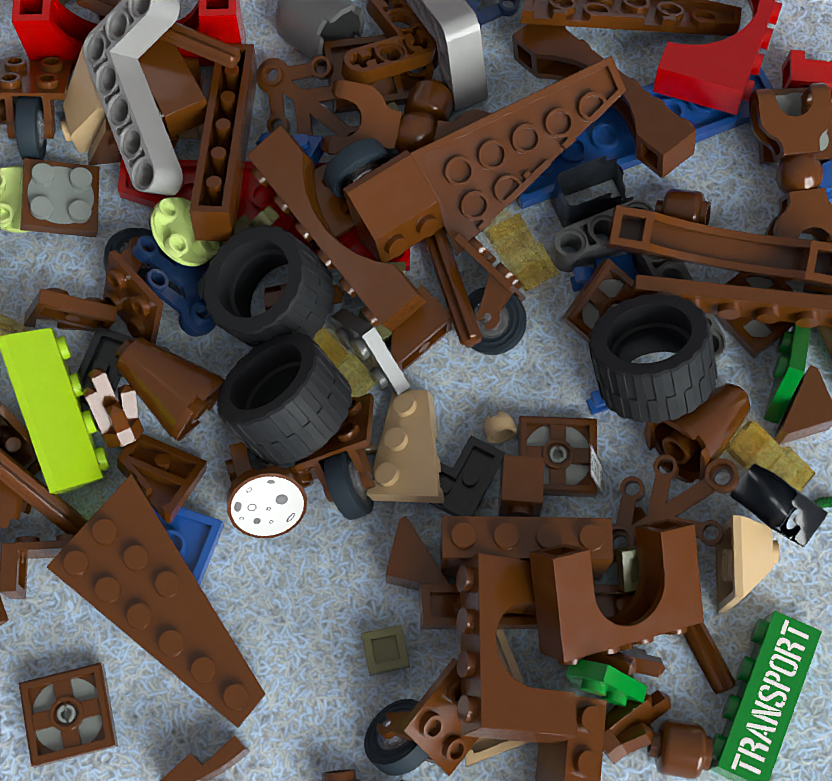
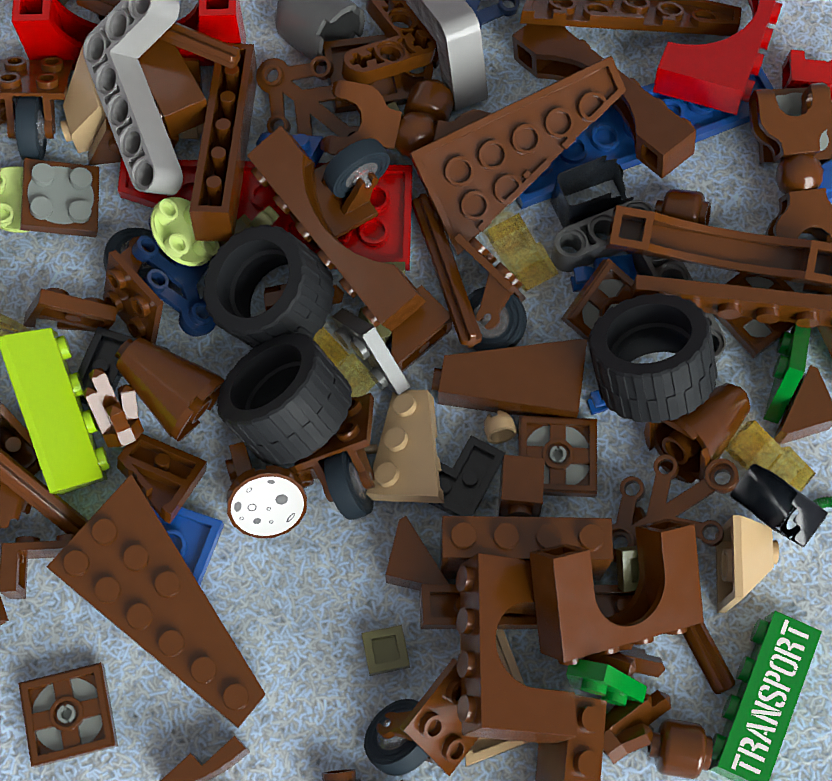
reddish brown slope [343,150,444,263] -> none
sticker [591,444,603,496] -> none
none -> reddish brown slope [431,339,587,418]

